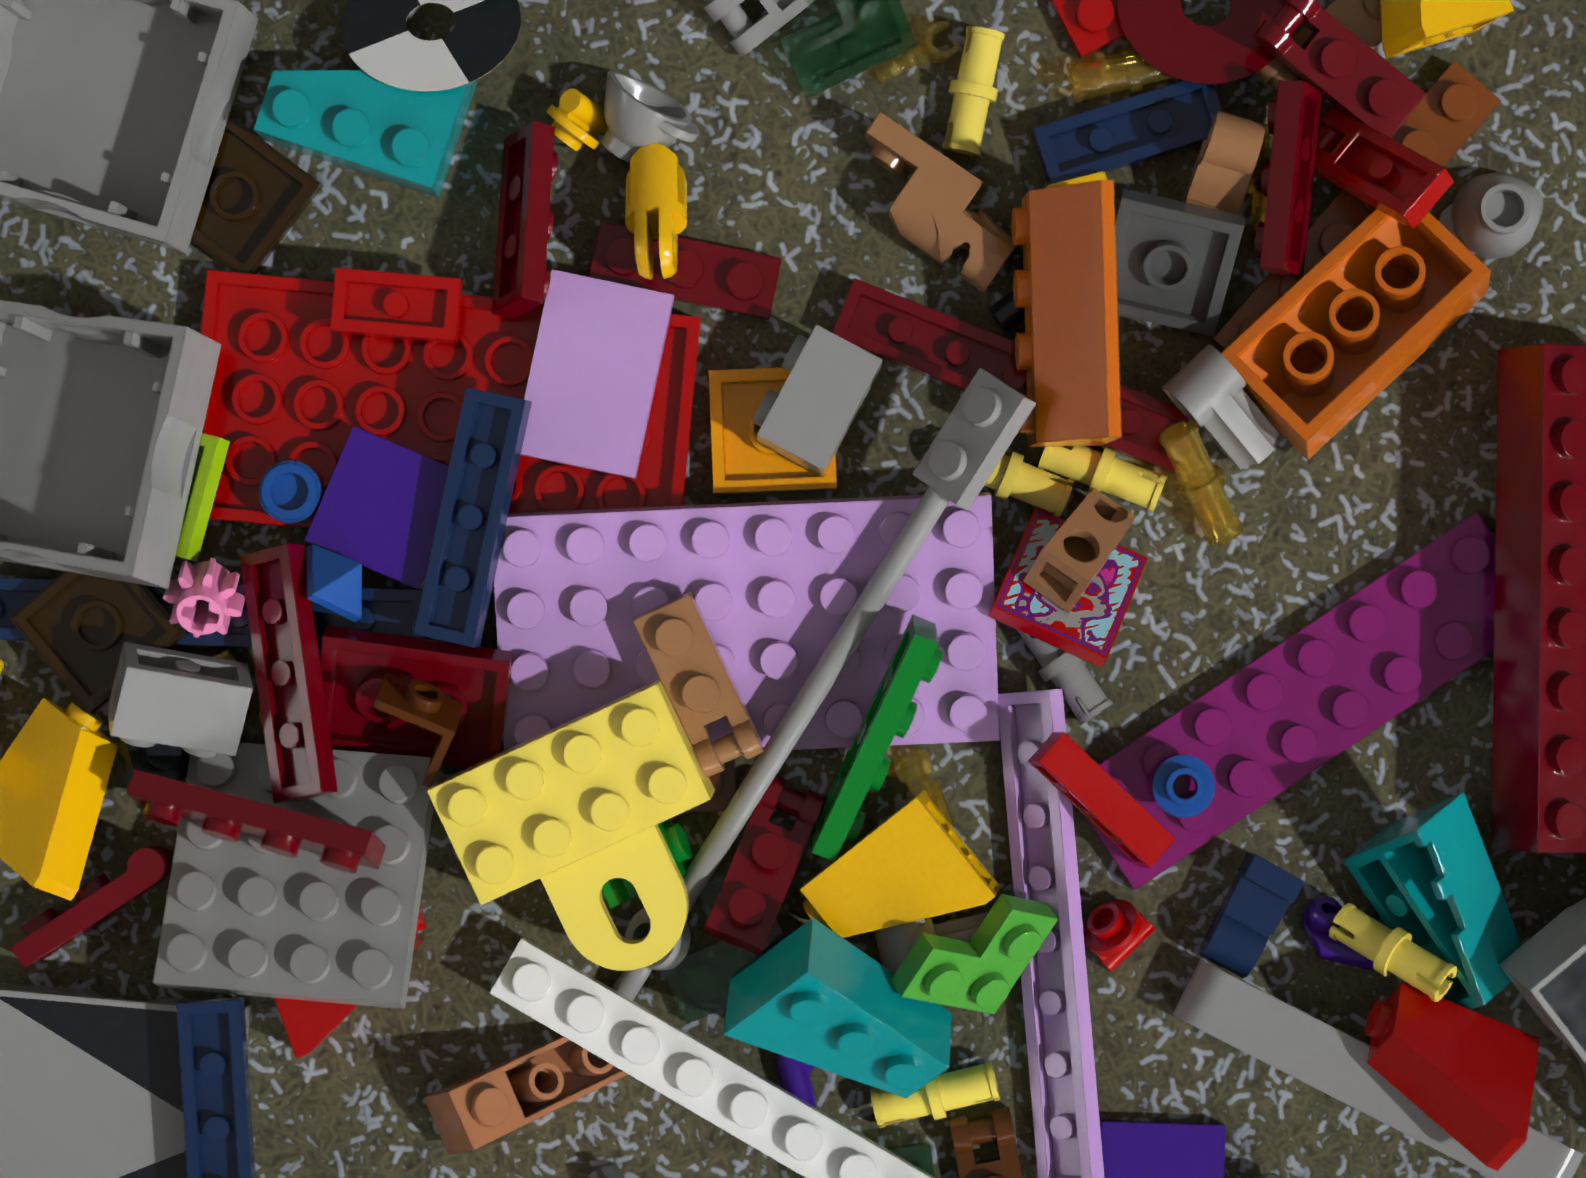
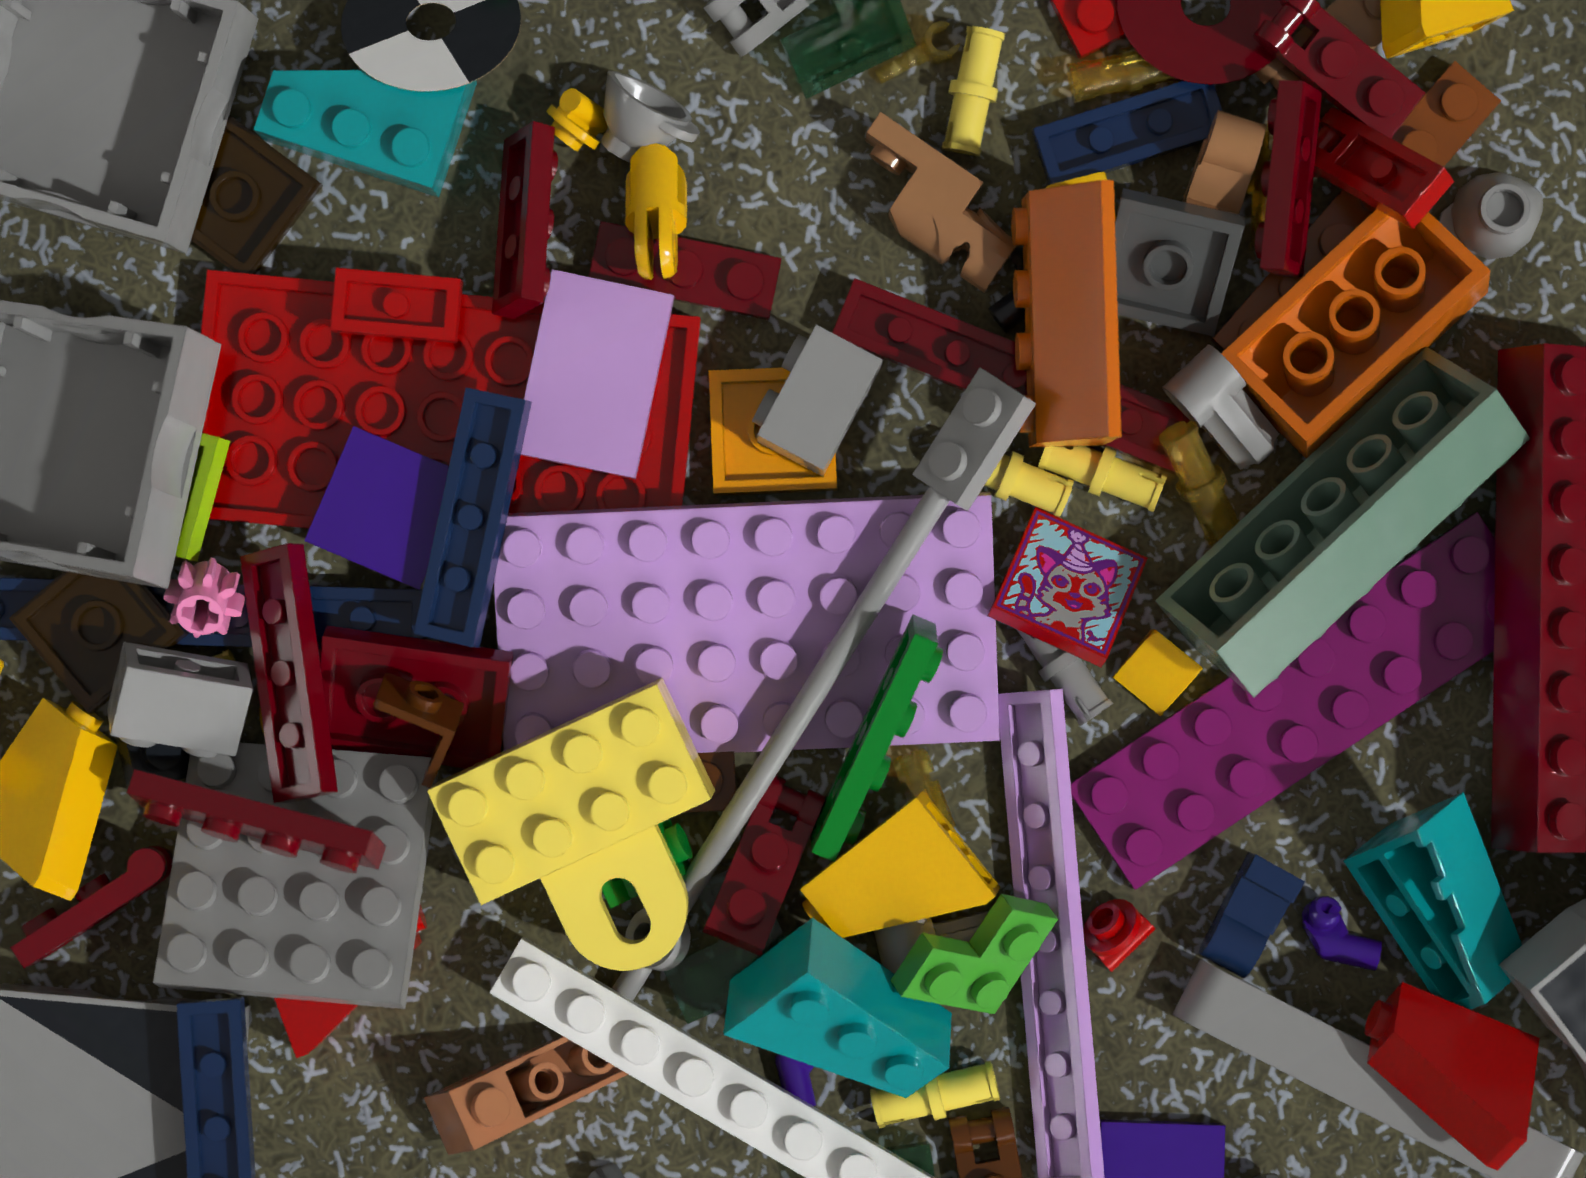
blue tile [259,461,324,524] -> none
blue slope [306,544,362,622] -> none
medium nougat plate [633,591,765,778] -> none
medium nougat leg [1023,488,1136,614] -> none
red piece [1028,732,1176,868] -> none
blue plate [1151,755,1215,818] -> none
light yellow pin [1329,903,1457,1002] -> none
none -> yellow slope [1112,629,1203,716]
none -> sand green brick [1155,347,1530,698]

